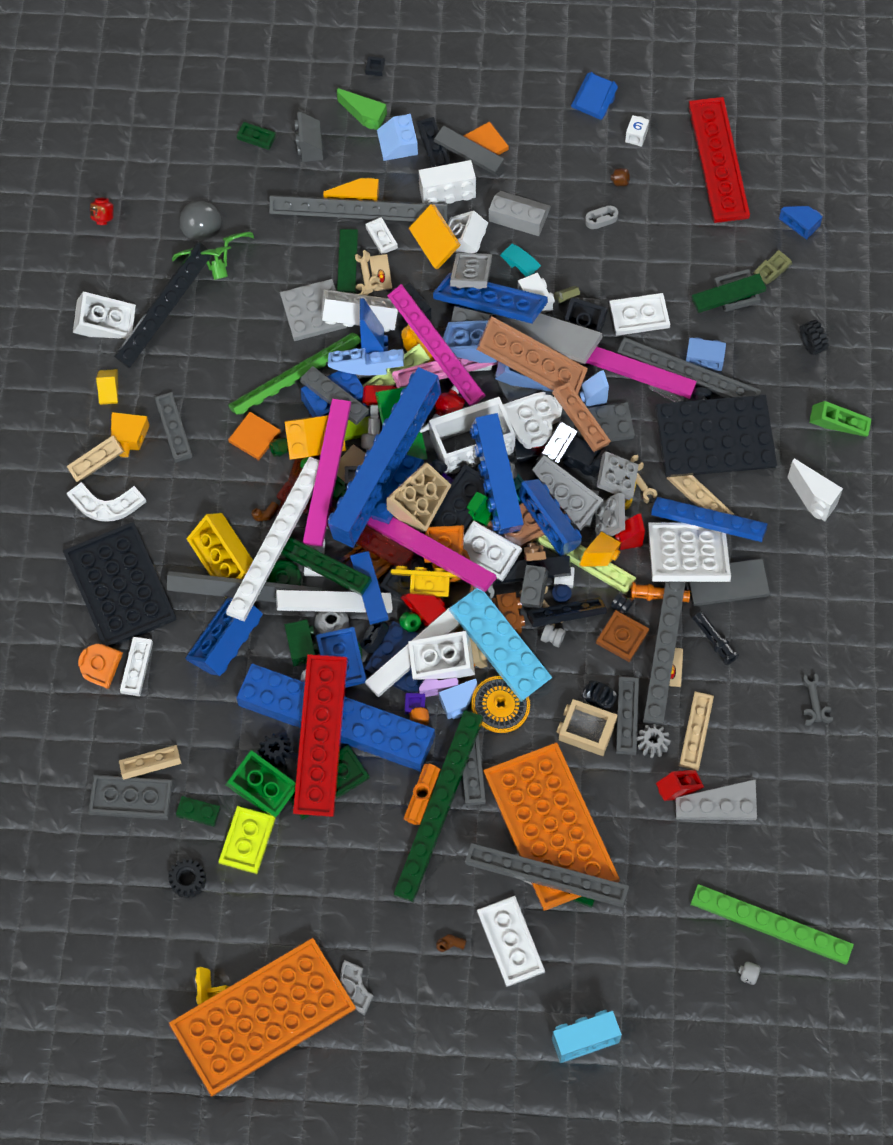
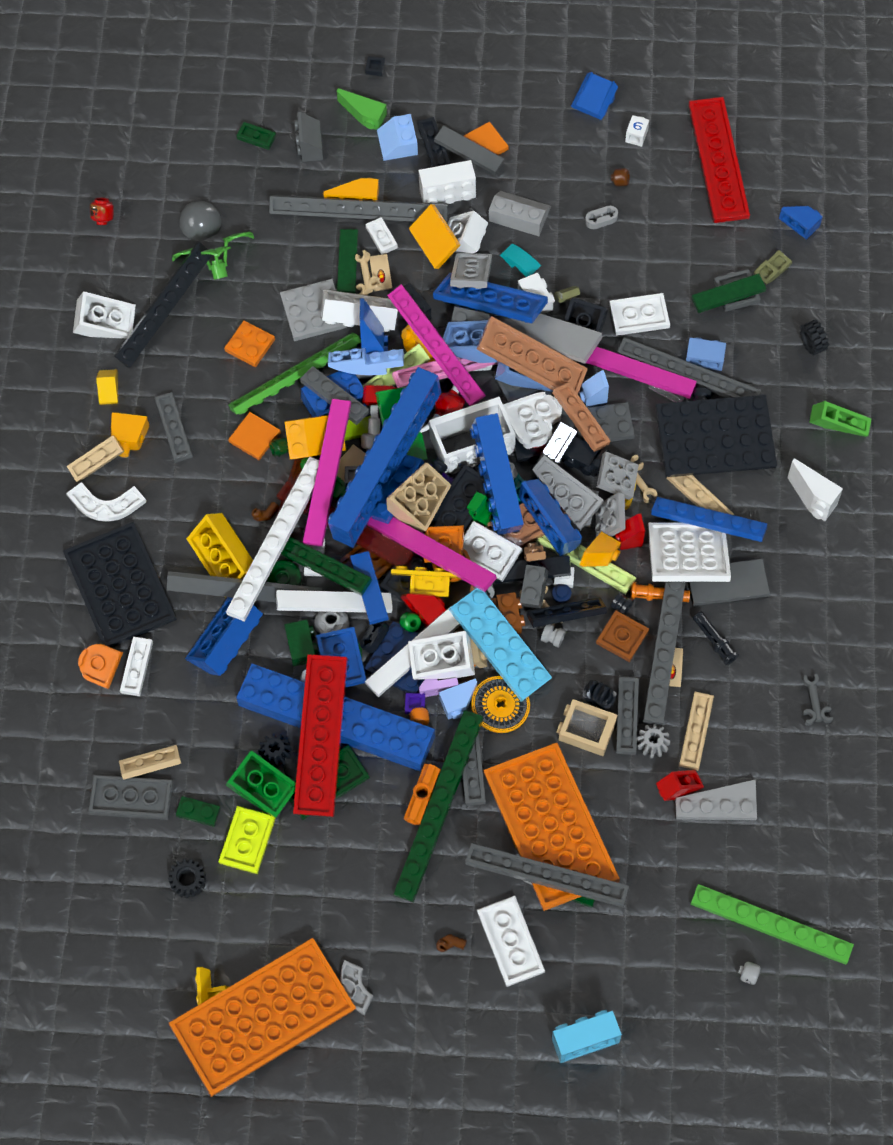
none -> orange plate [224,321,275,367]

